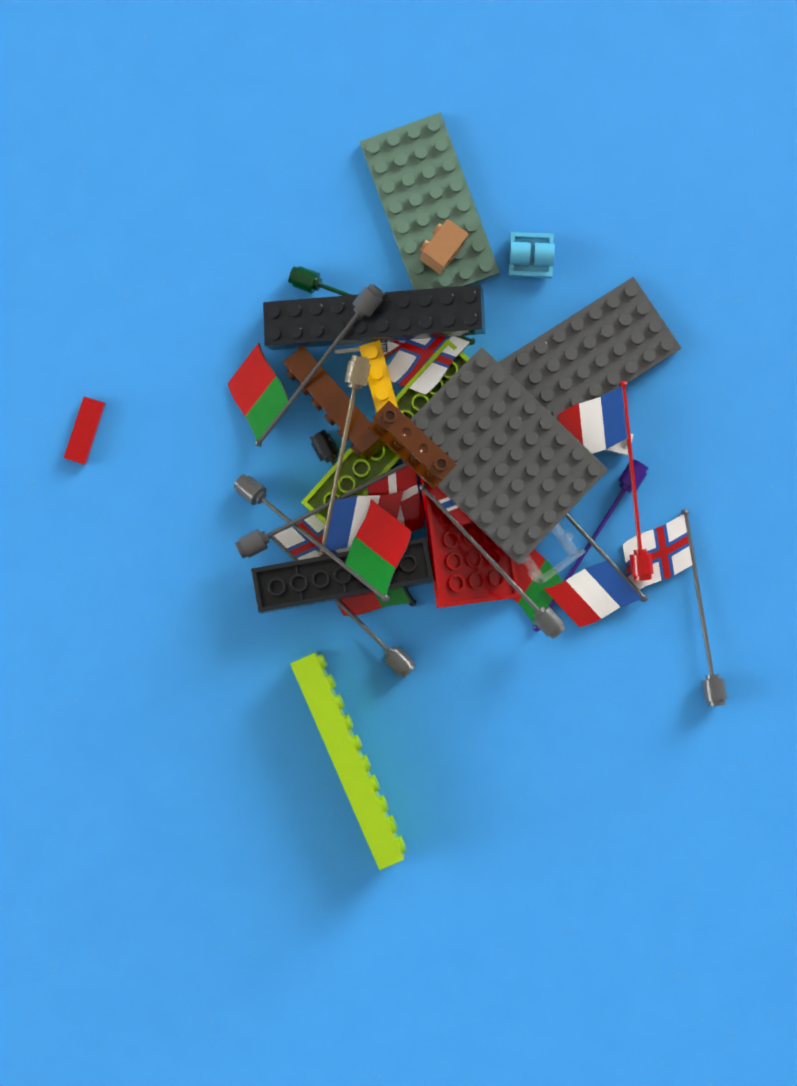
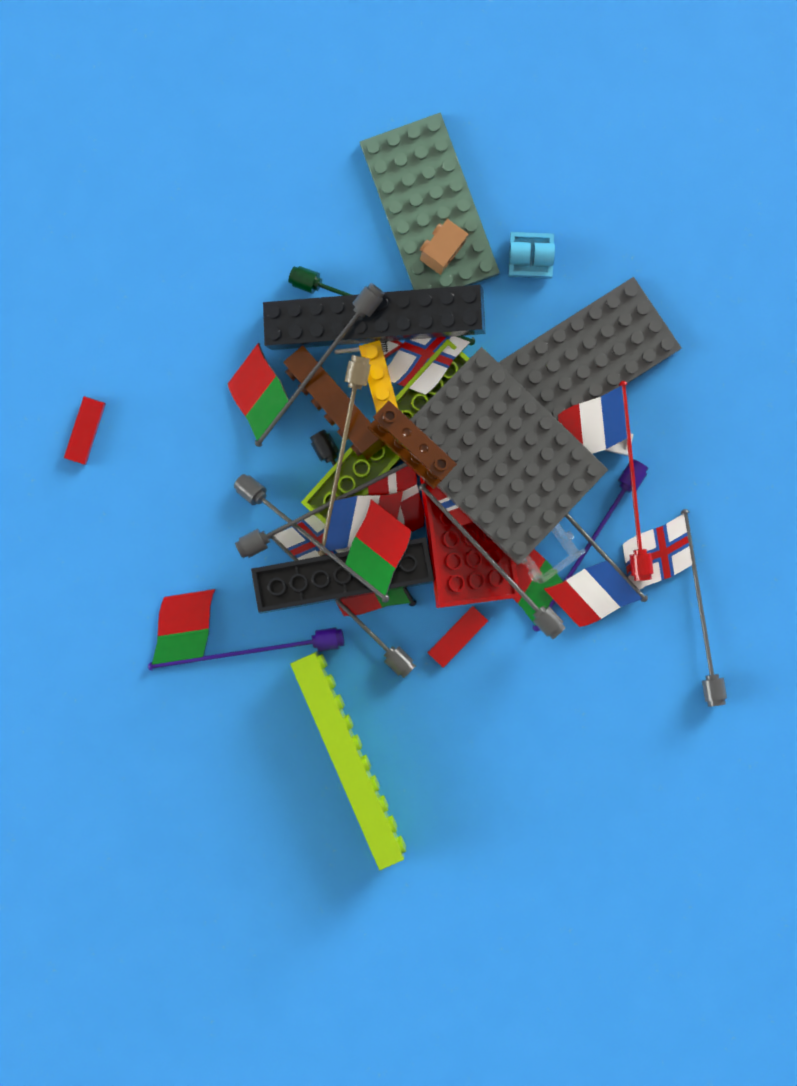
none -> flag [148,589,344,671]
none -> red tile [427,606,488,668]

